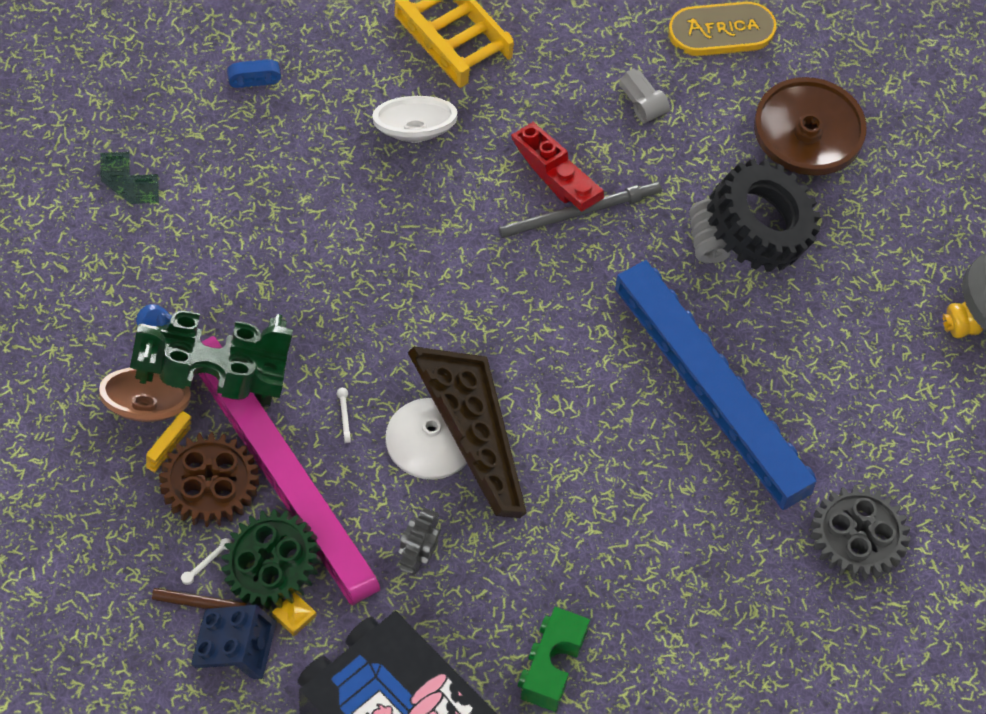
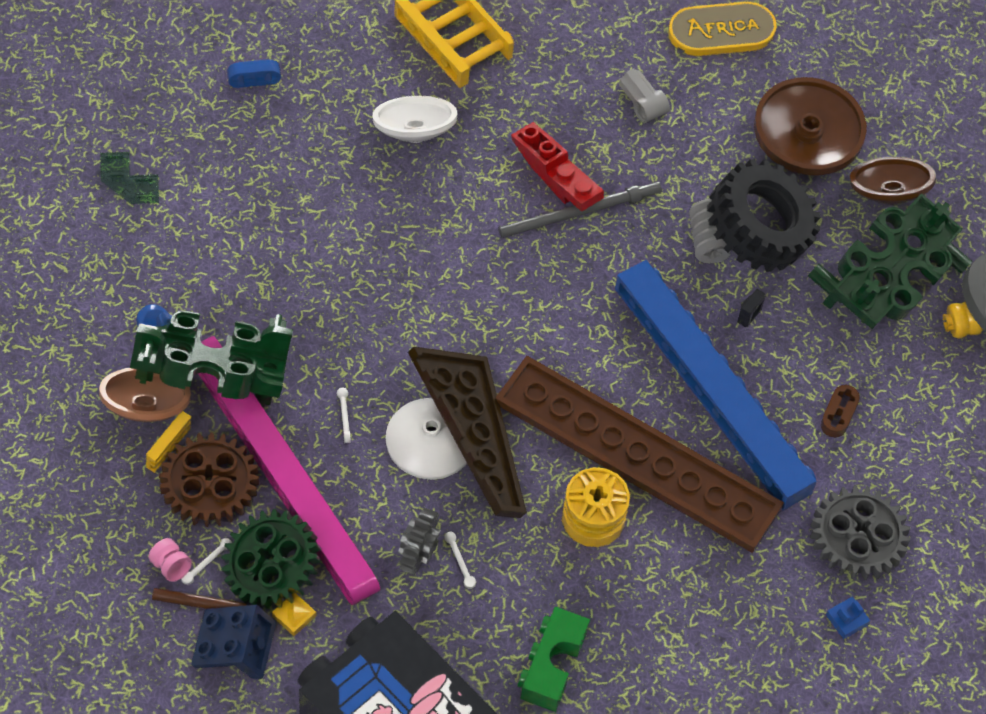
none -> bright pink wheel [149,538,192,582]
none -> white hinge [444,532,476,589]
none -> reddish brown plate [495,356,784,553]
none -> yellow wheel [562,467,630,547]
none -> black tile [737,289,766,328]
none -> dark green gear [808,193,973,329]
none -> reddish brown beam [821,385,860,438]
none -> blue tile [826,596,870,639]
none -> reddish brown dish [850,157,936,205]

